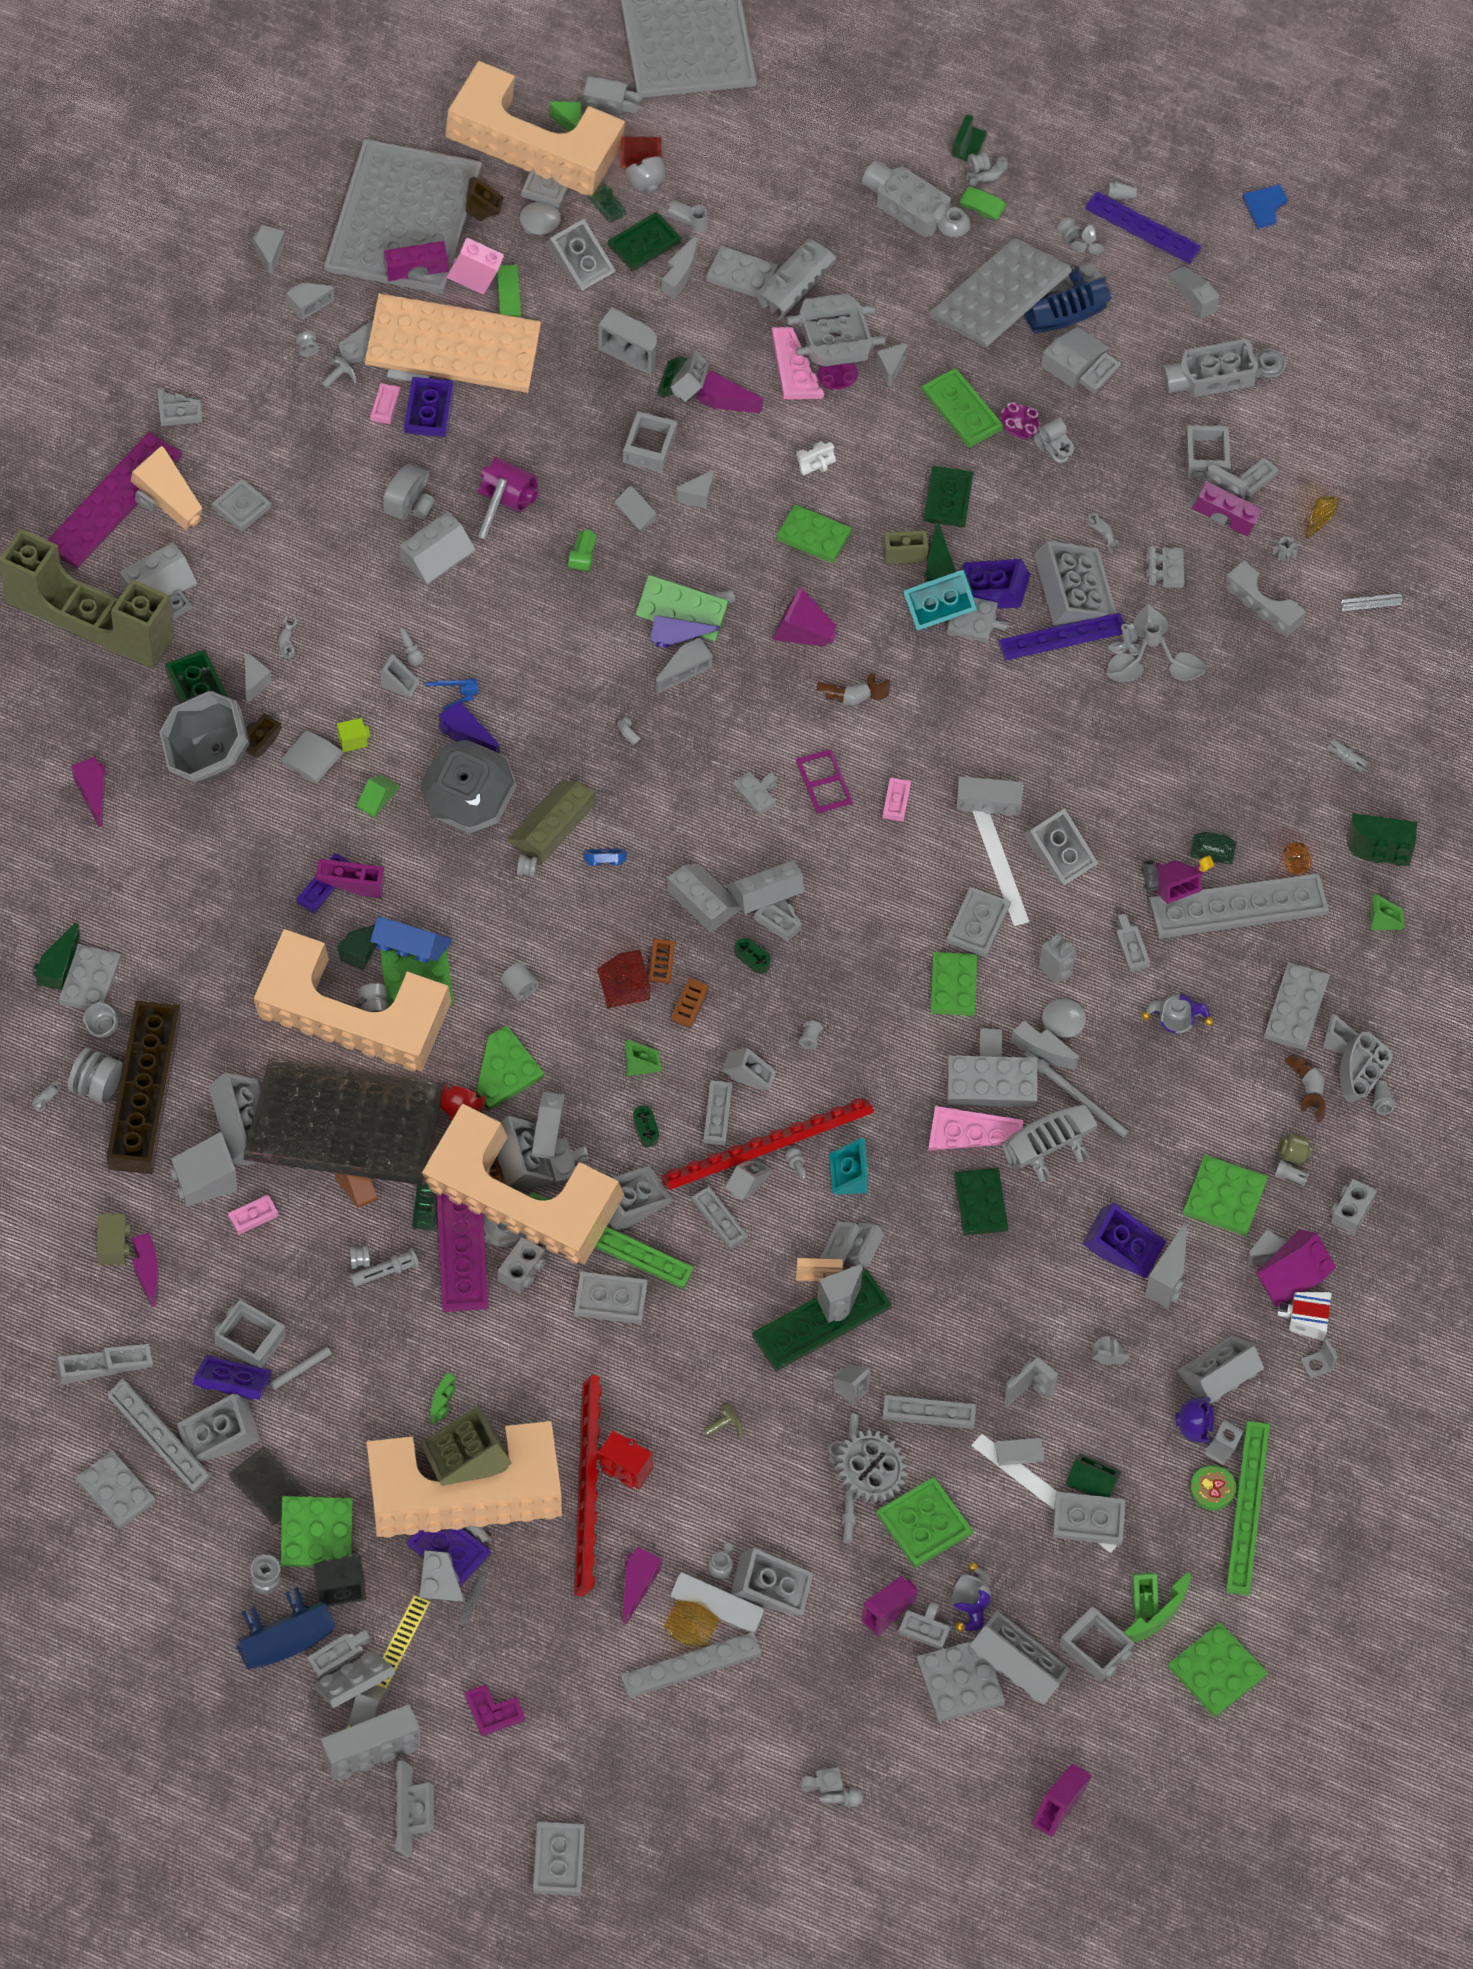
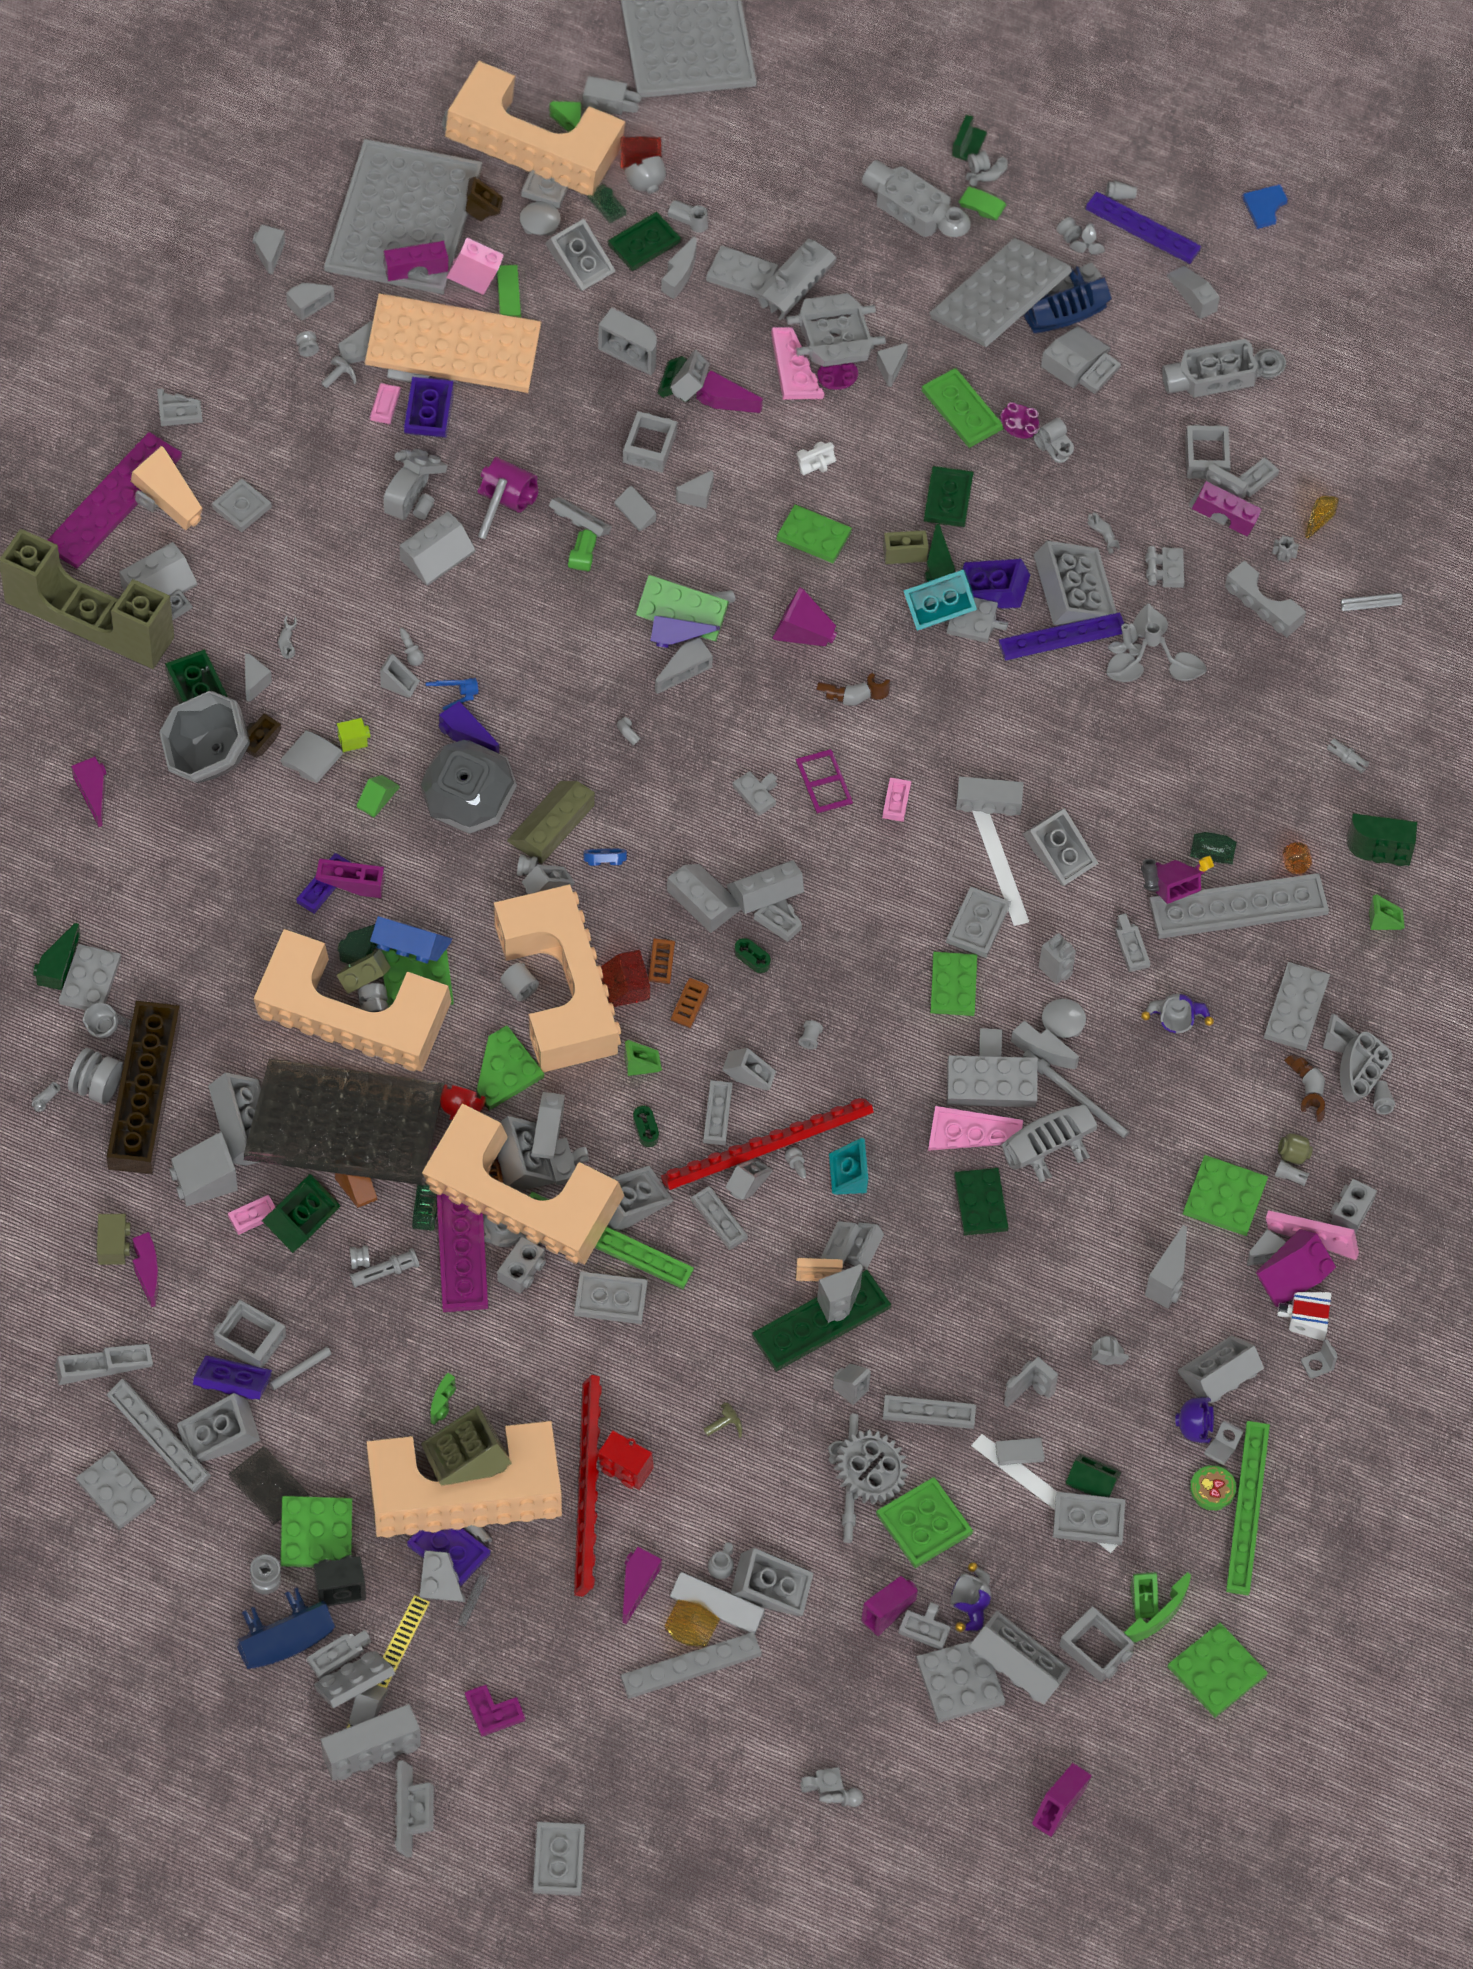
dark purple slope [1082,1203,1166,1279] -> none
none -> dark green slope [261,1174,341,1253]
none -> olive brick [337,949,391,994]
none -> light grey plate [395,449,448,475]
none -> light nougat arch [494,884,621,1072]
none -> light grey slope [522,865,575,894]
none -> light grey plate [549,497,612,537]
none -> bright pink wing [1266,1210,1359,1260]

